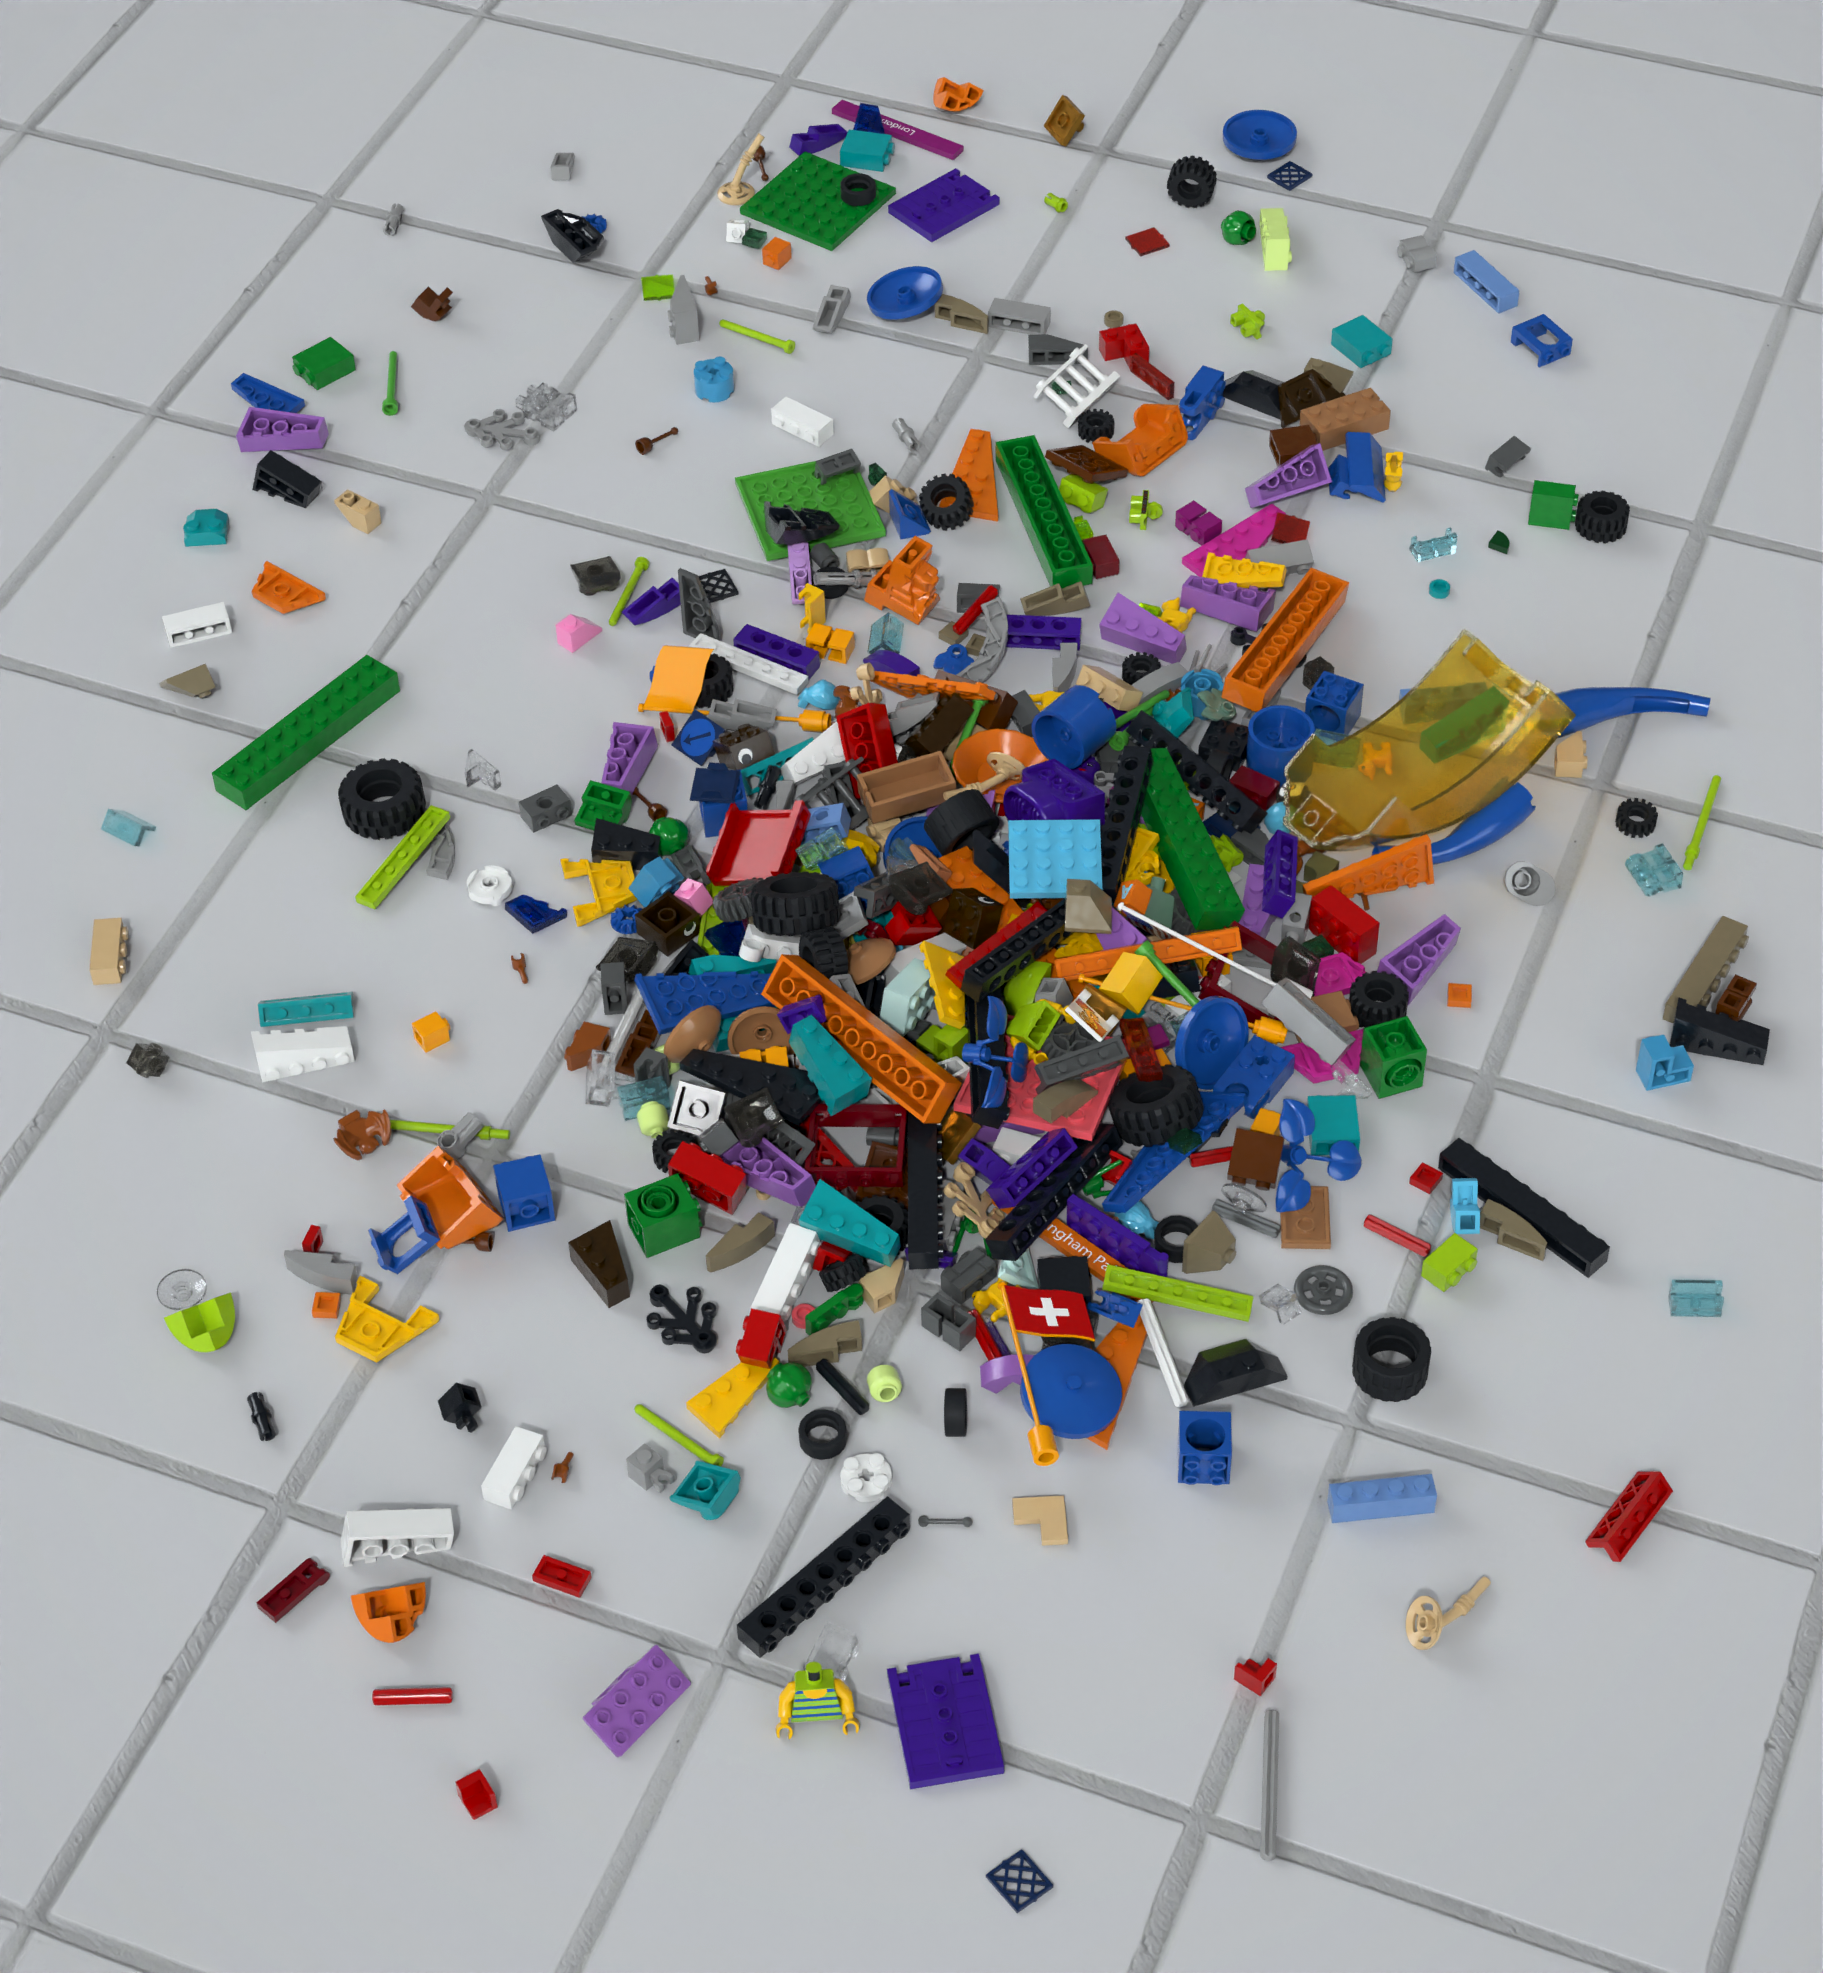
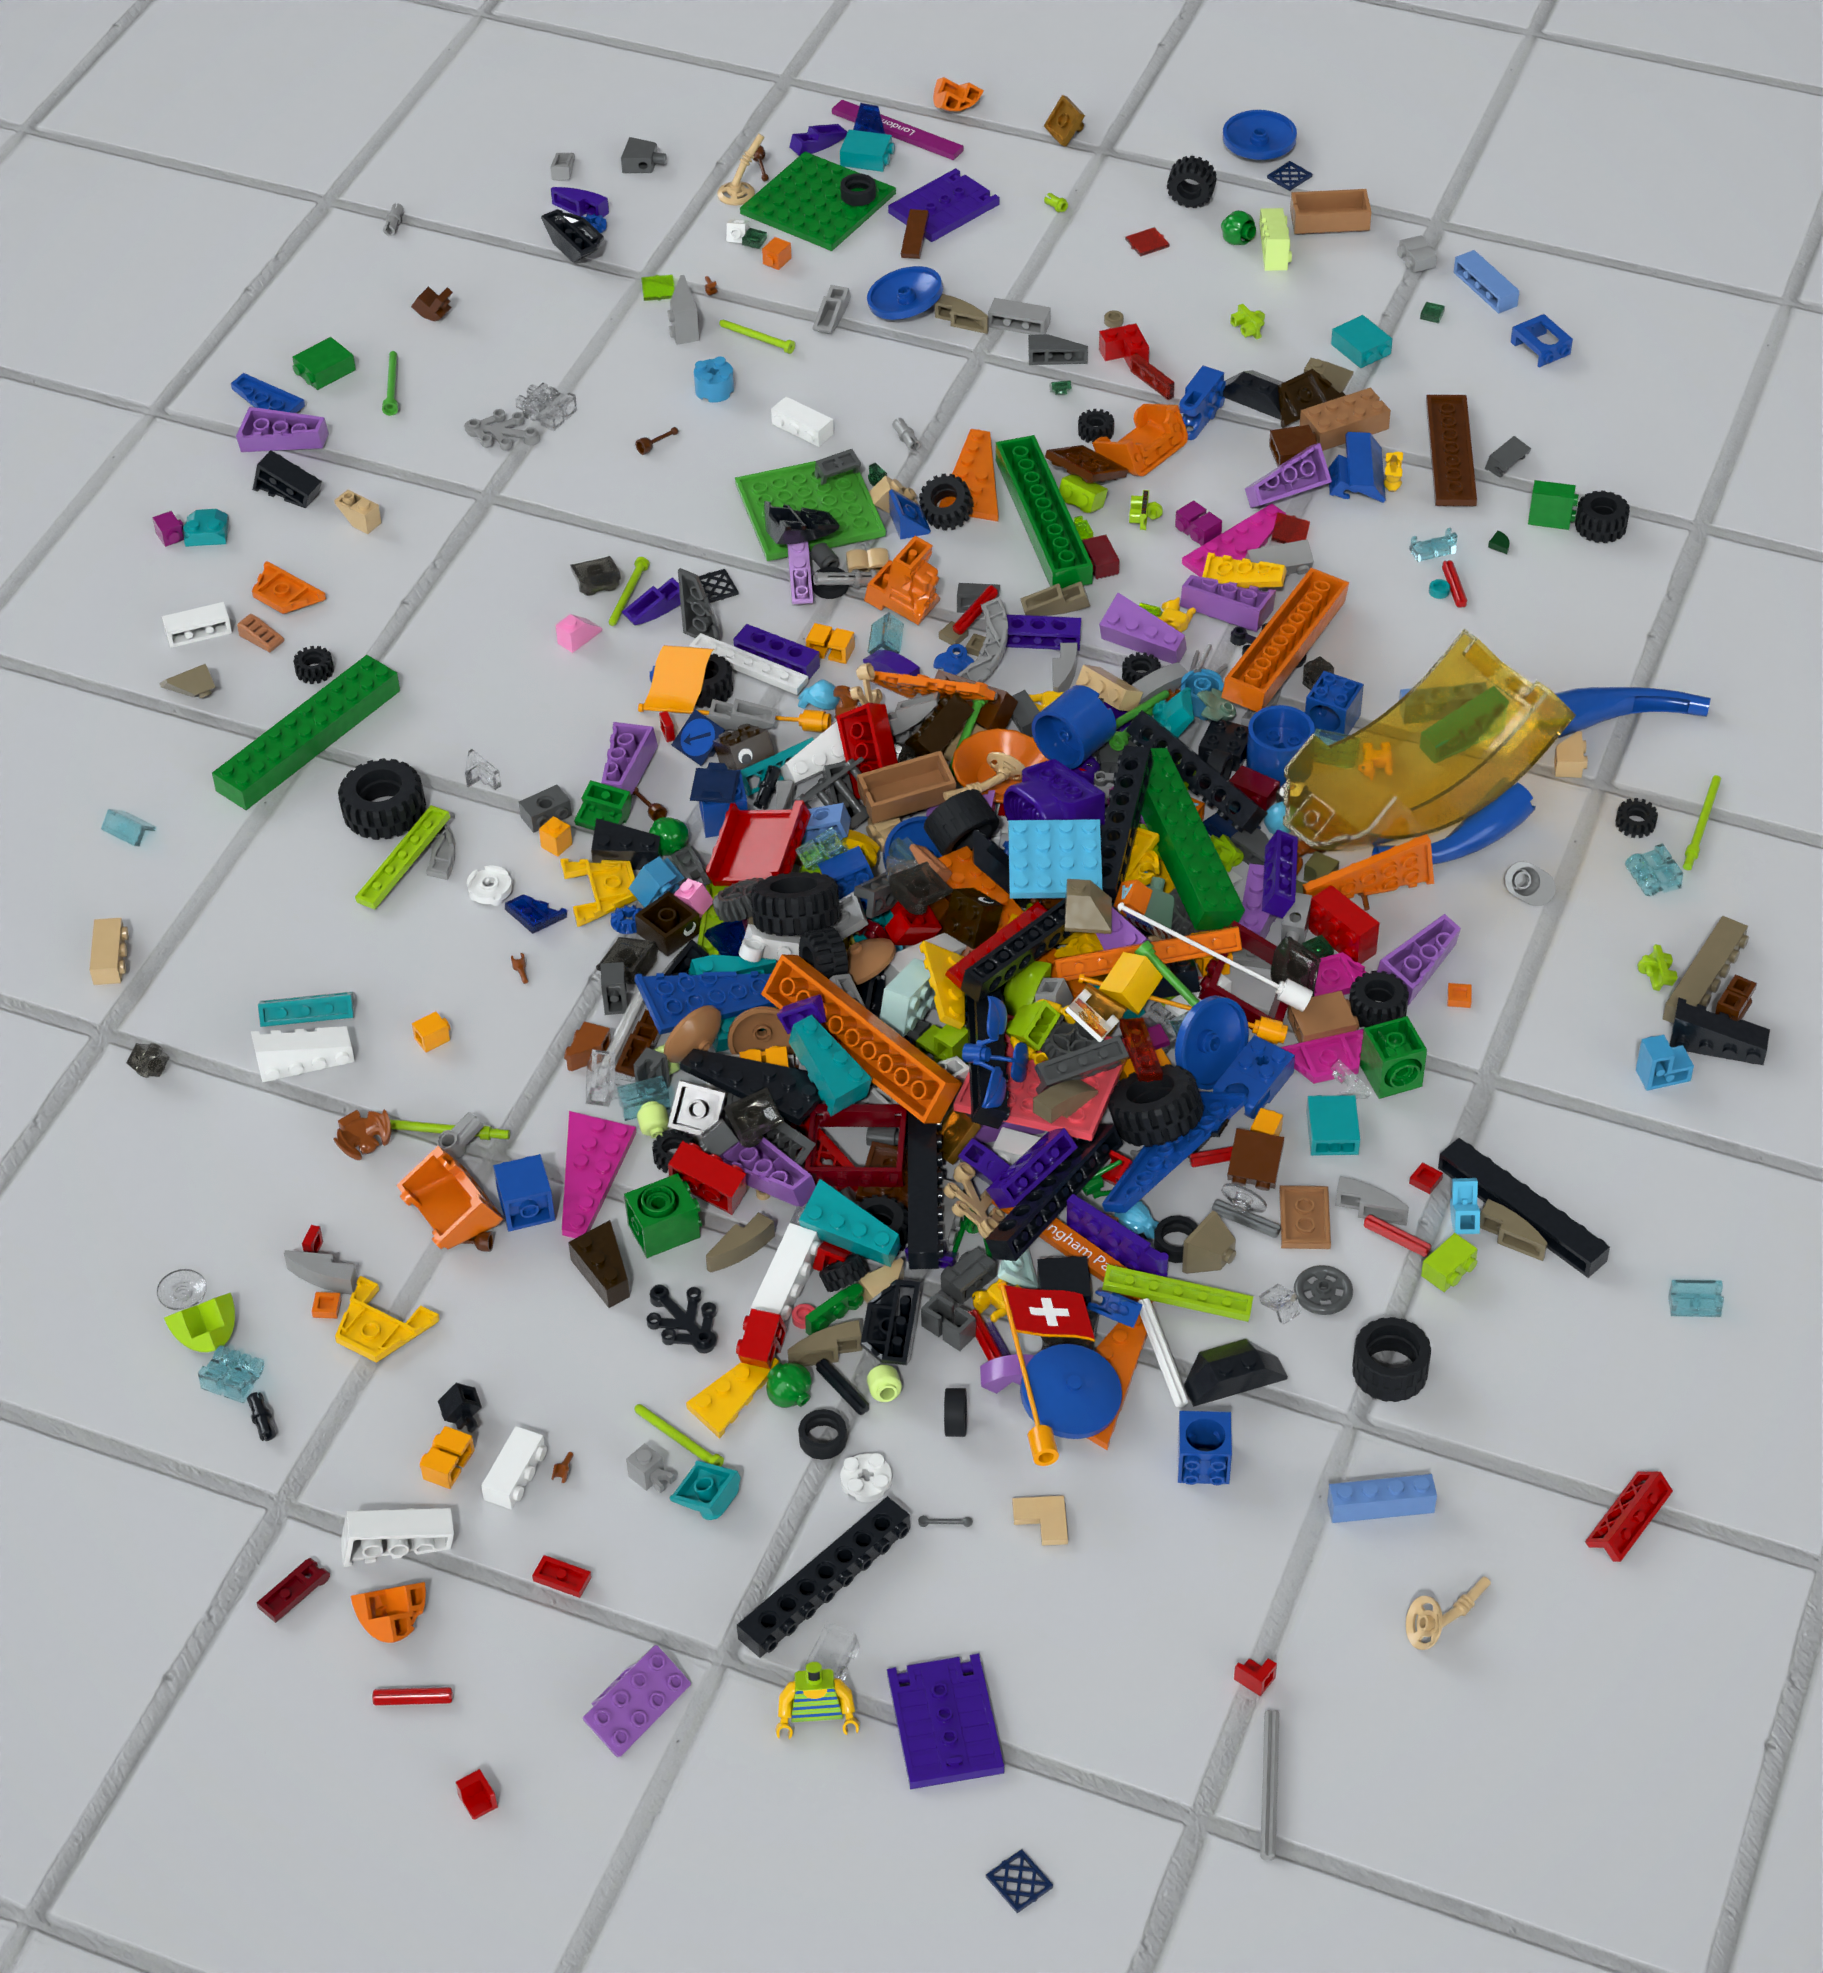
blue panel [368,1196,440,1274] -> none
yellow hinge [798,583,826,633] -> none
white fence [1033,344,1120,428] -> none
clear green plate [1167,1128,1203,1155] -> none
light grey brick [1262,978,1356,1066] -> none
blue plant [1276,1099,1362,1213] -> none
none -> magenta brick [152,511,184,547]
none -> clear light blue legs [198,1345,264,1403]
none -> nougat slope [237,613,284,653]
none -> black tyre [293,646,334,684]
none -> light orange piece [420,1426,475,1489]
none -> light orange brick [539,816,572,857]
none -> dark purple slope [551,187,609,217]
none -> dark pink wing [562,1111,636,1238]
none -> dark grey torso [621,137,667,173]
none -> black wedge [860,1279,920,1365]
none -> reddish brown tile [900,209,929,259]
none -> medium nougat piece [1290,189,1371,234]
none -> light grey slope [1335,1176,1409,1226]
none -> clear green tile [1420,302,1445,323]
none -> reddish brown plate [1426,395,1477,506]
none -> red axle [1442,560,1468,608]
none -> lime hips [1637,944,1678,991]

